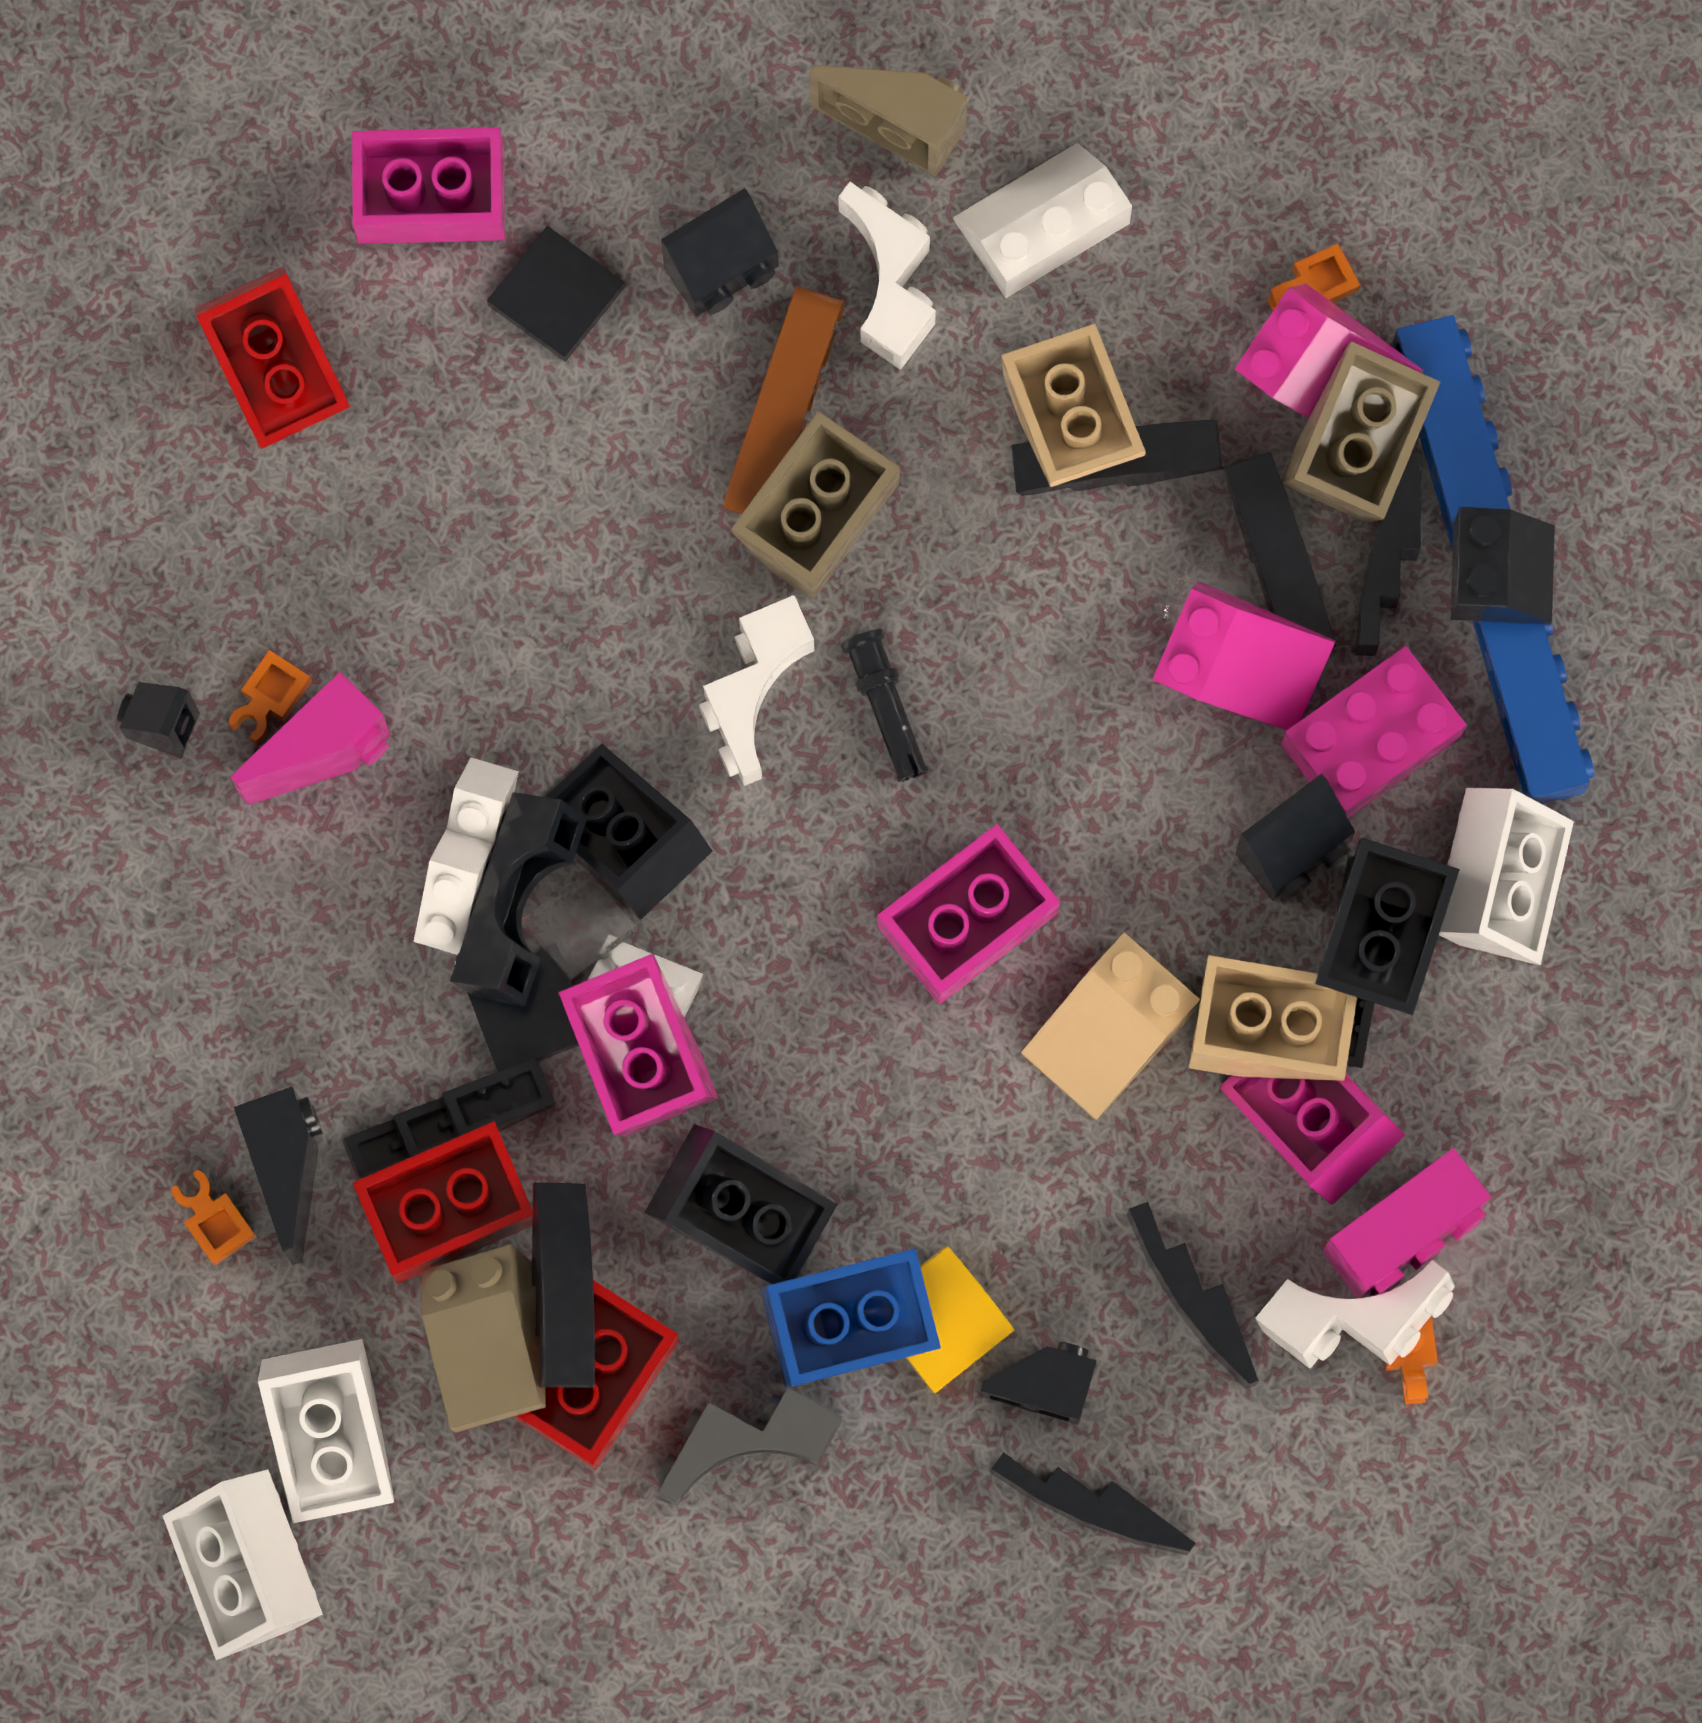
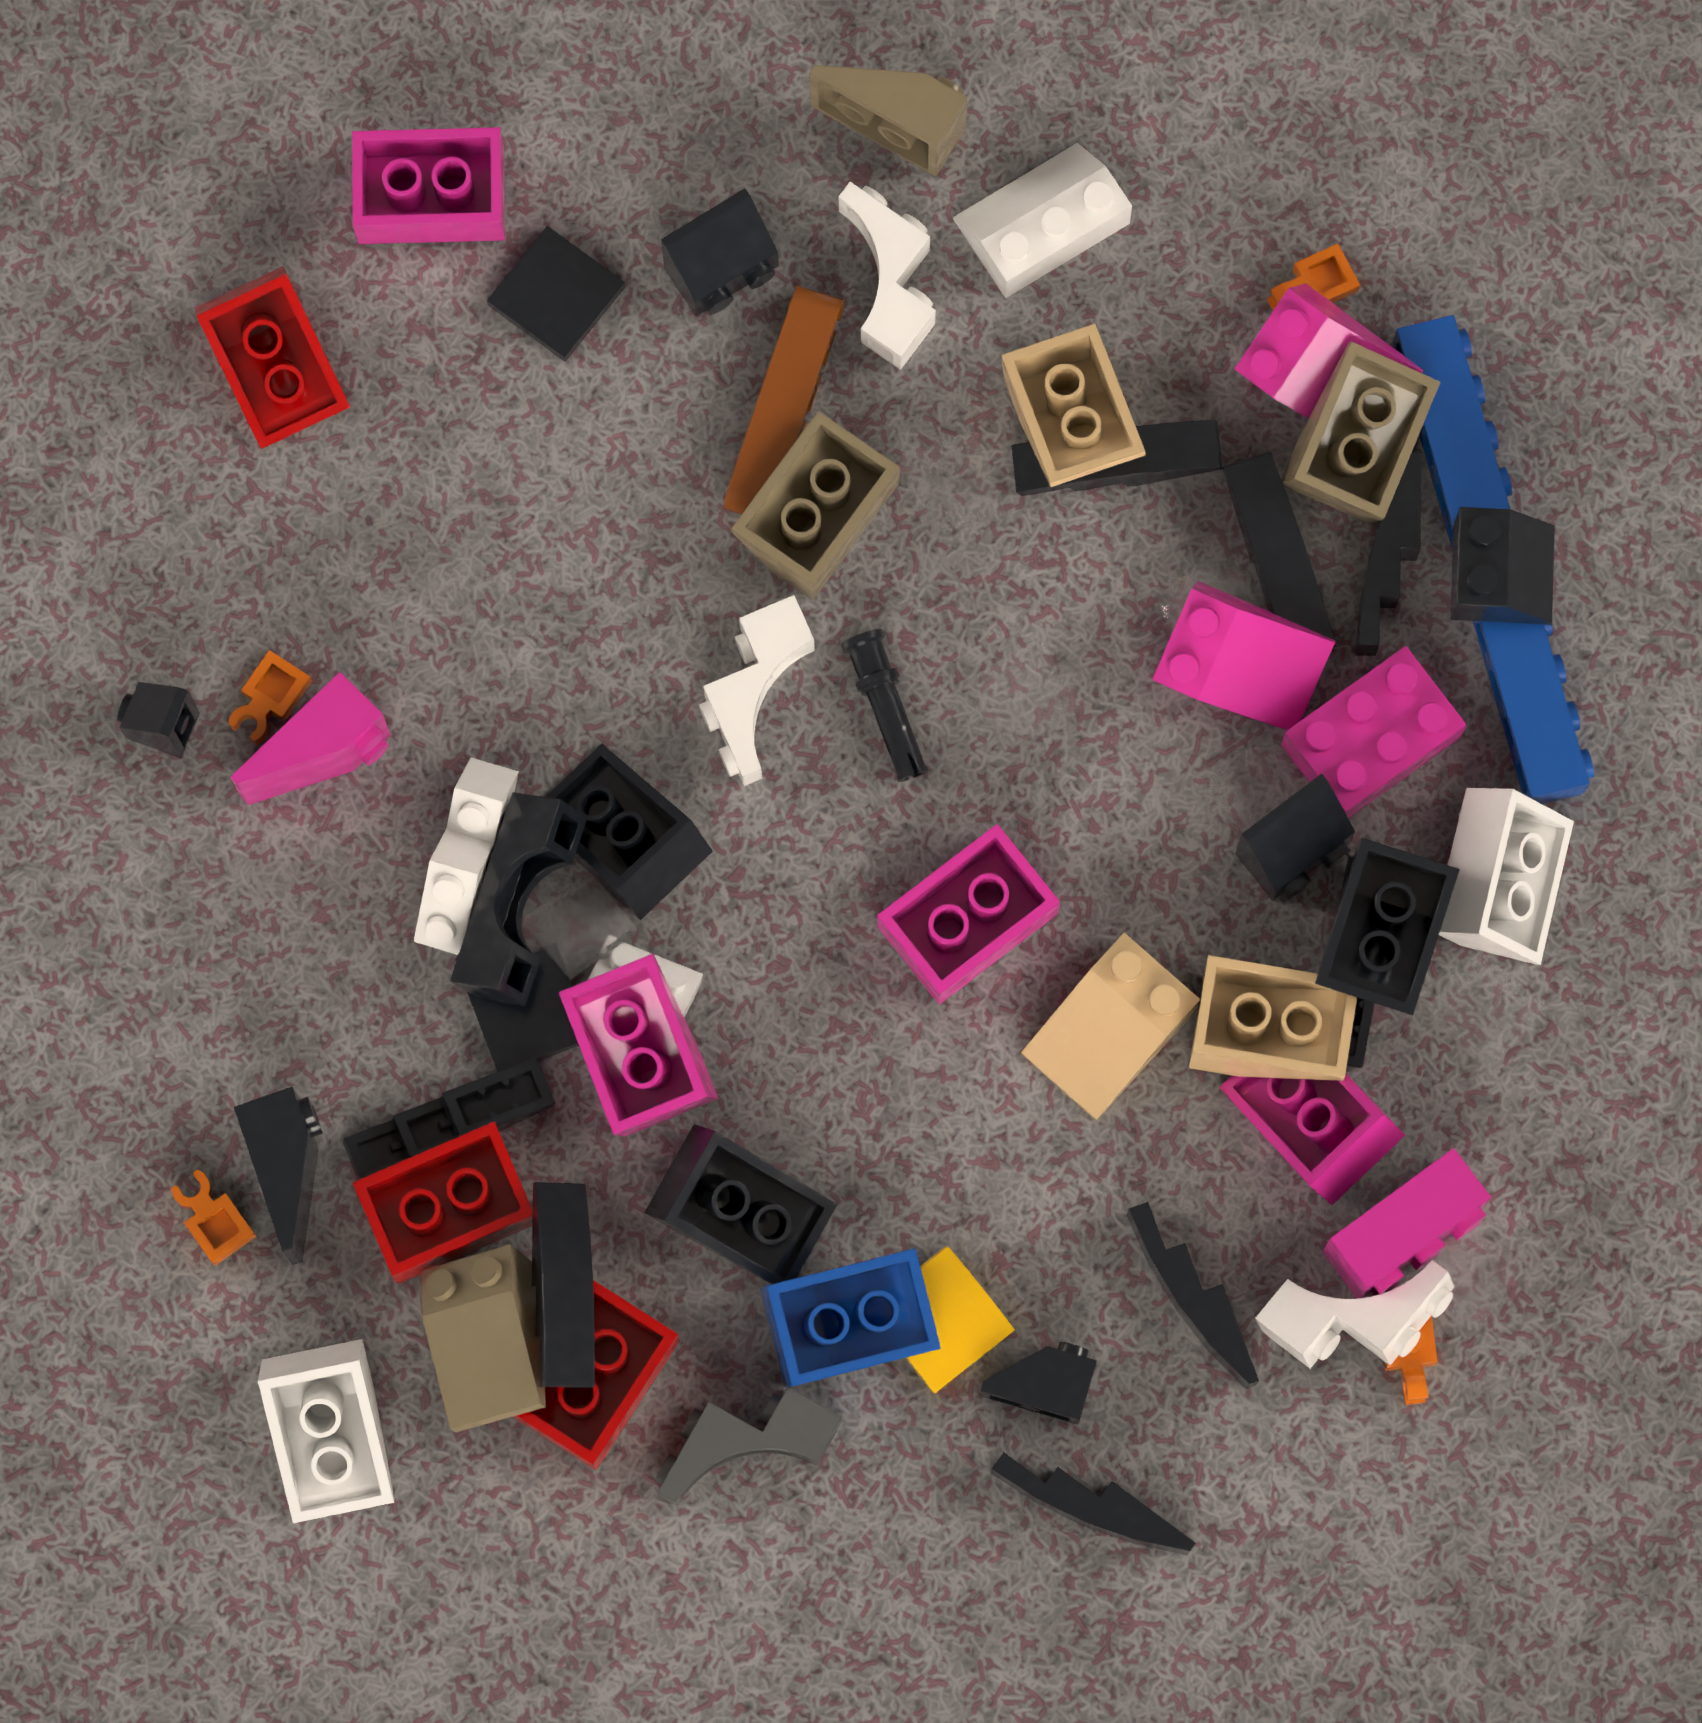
white slope [162,1470,323,1660] -> none

